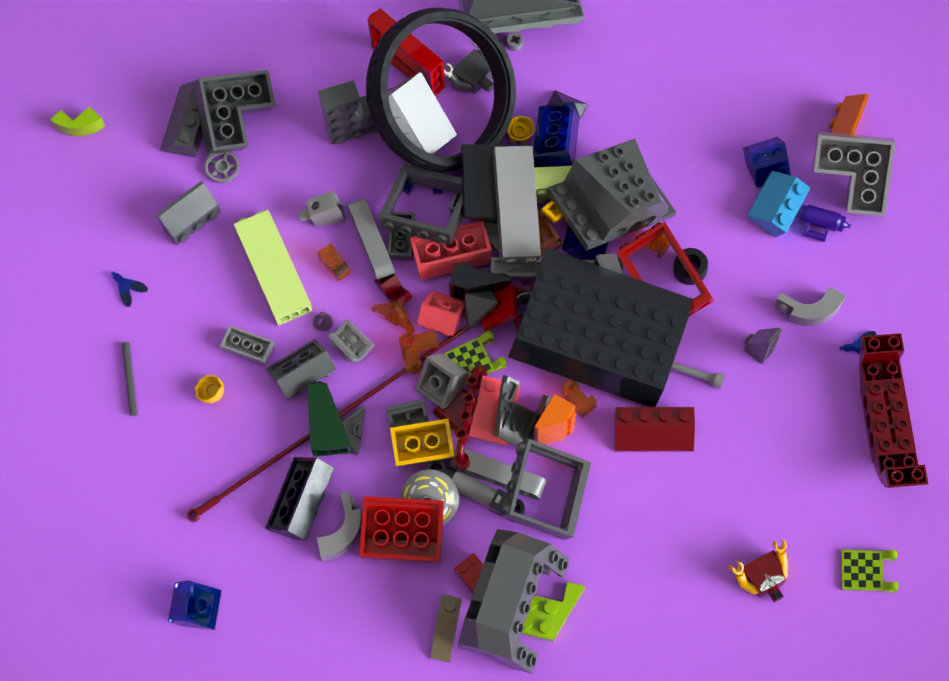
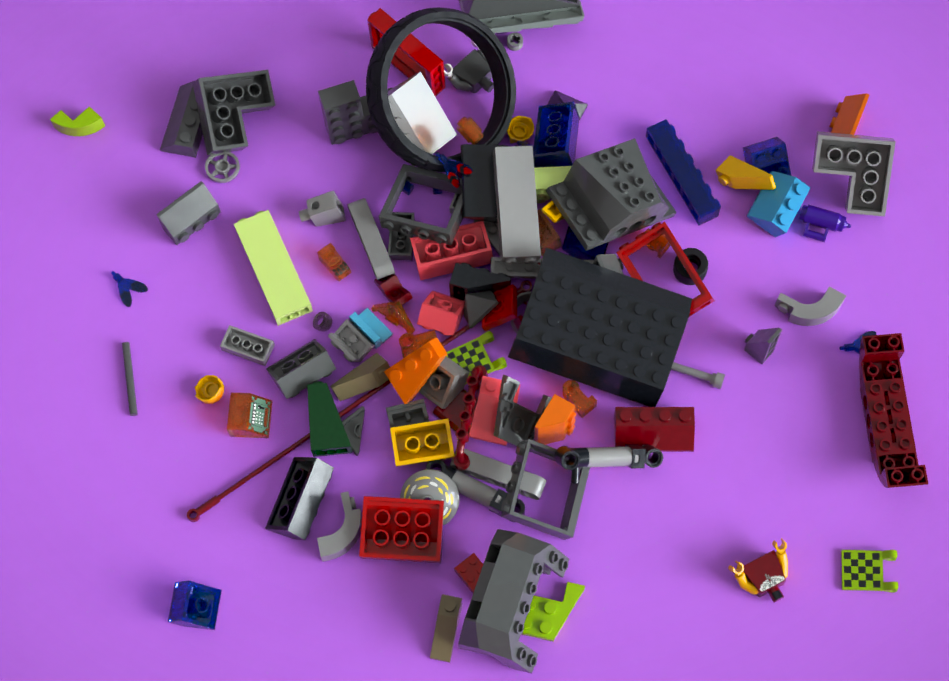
none -> clear orange slope [227,392,272,438]
none -> dark tan slope [330,353,390,401]
none -> medium azure panel [349,308,393,349]
none -> orange wedge [384,338,447,404]
none -> piece [436,152,473,188]
none -> clear orange brick [457,117,484,144]
none -> black piece [554,444,663,484]
none -> clear blue brick [646,119,721,225]
none -> yellow slope [716,155,776,190]

